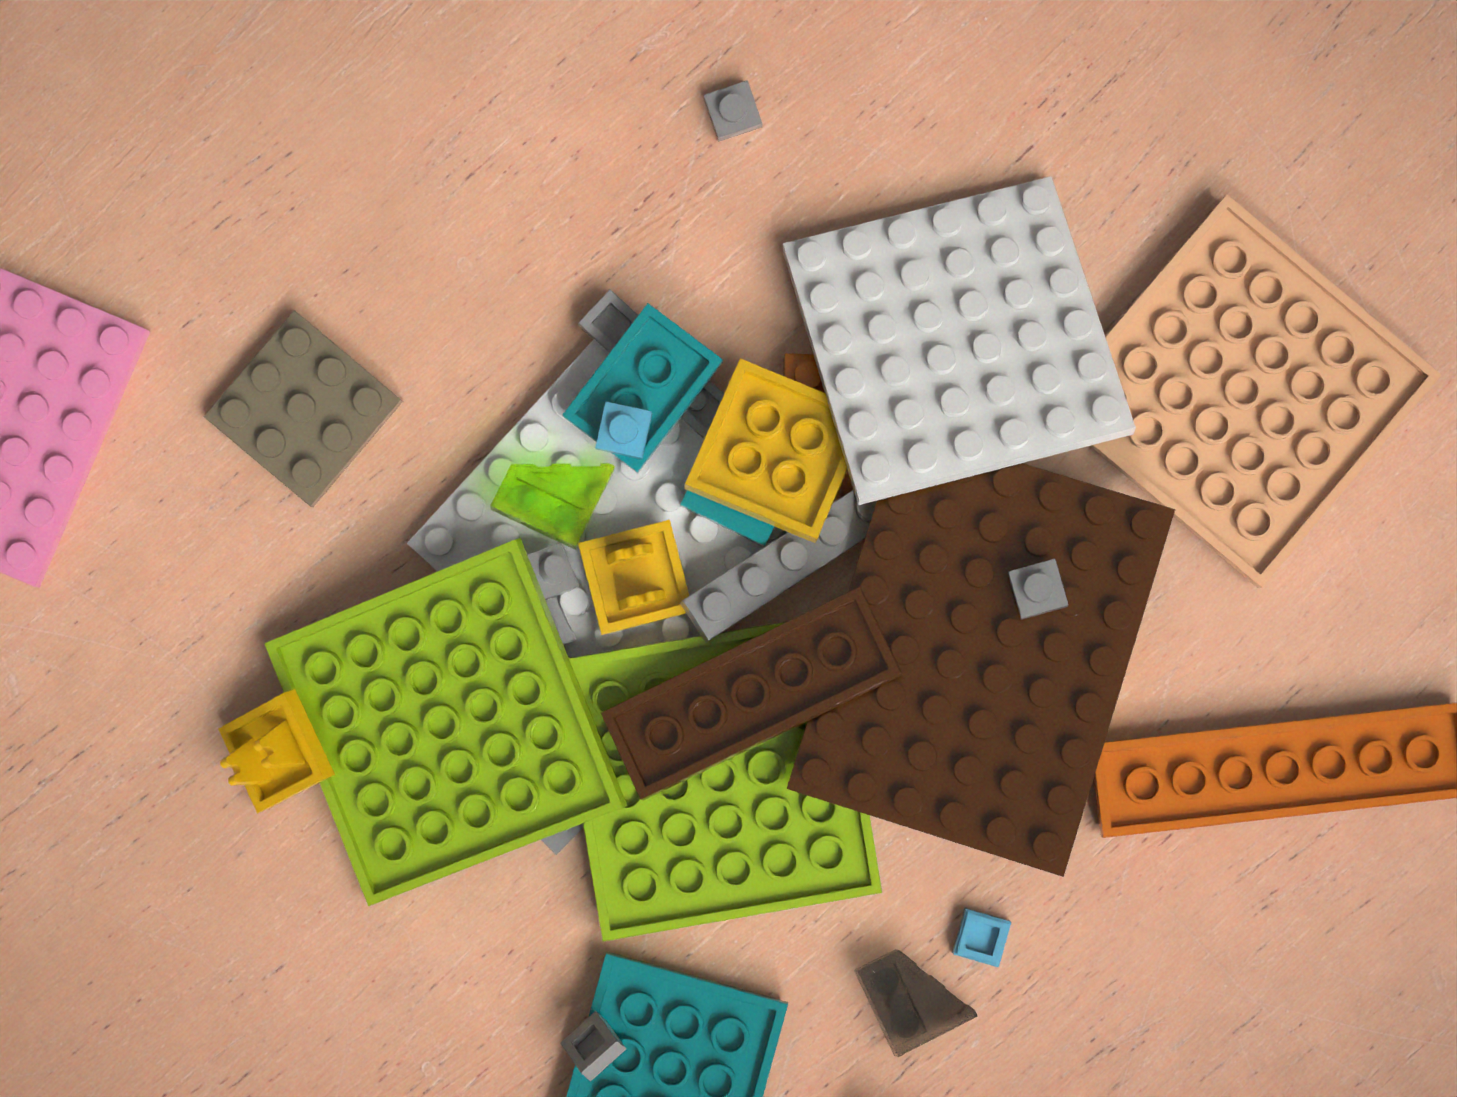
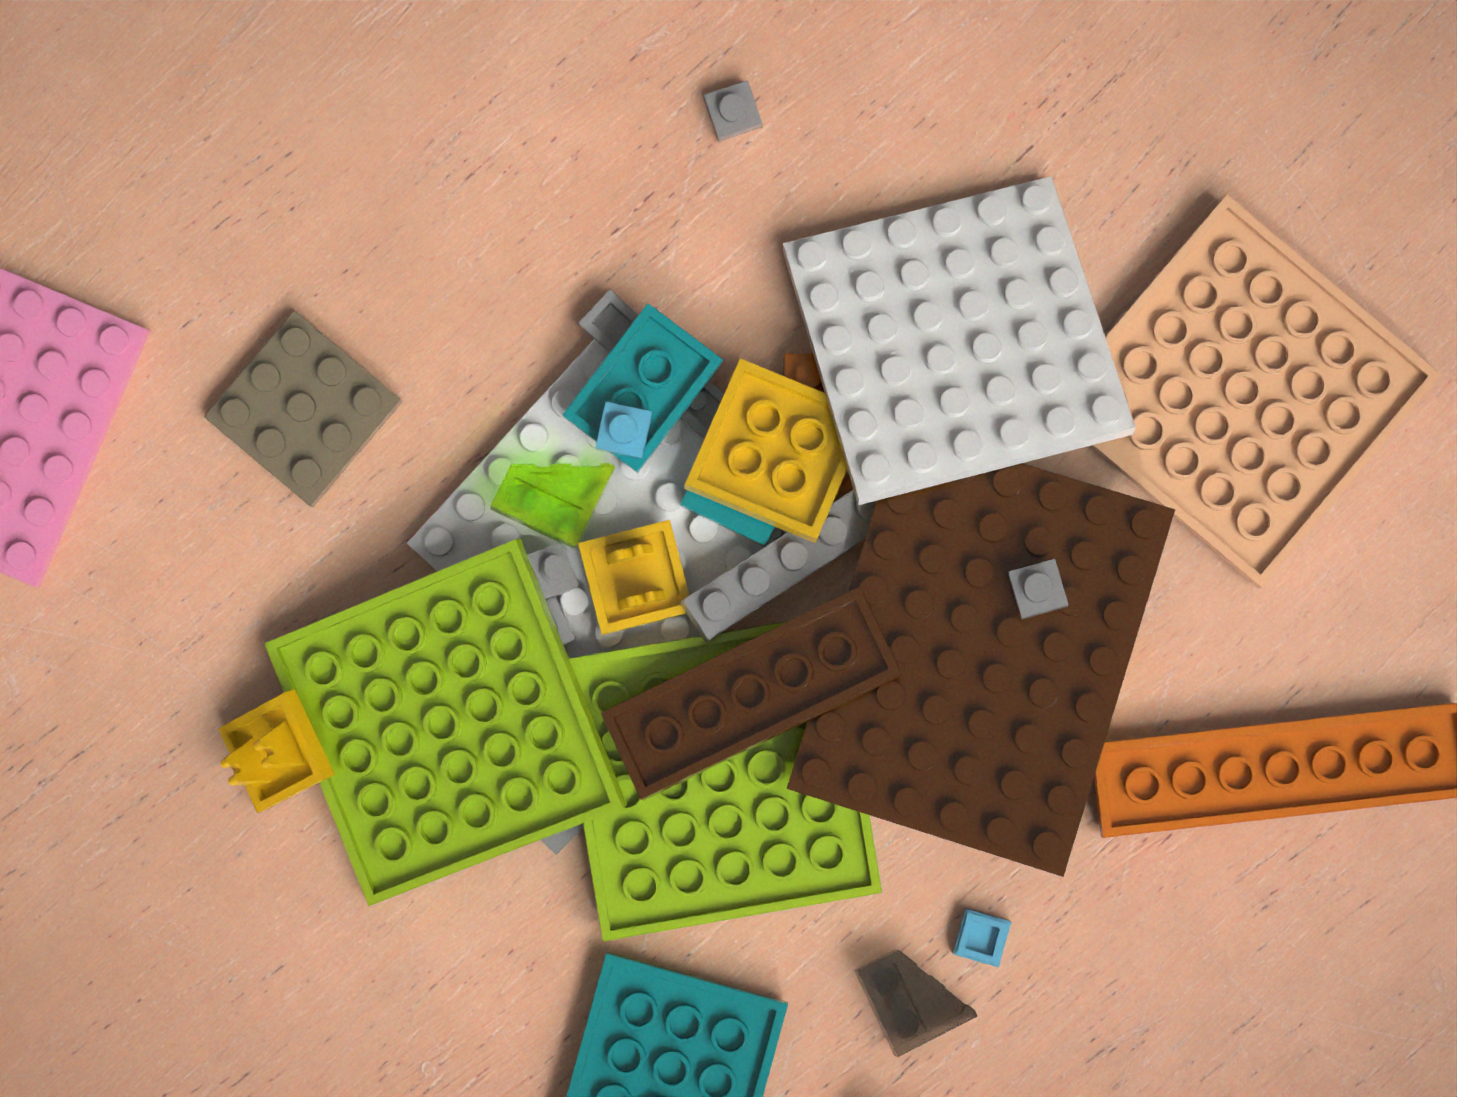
light grey plate [561,1011,626,1081] -> none

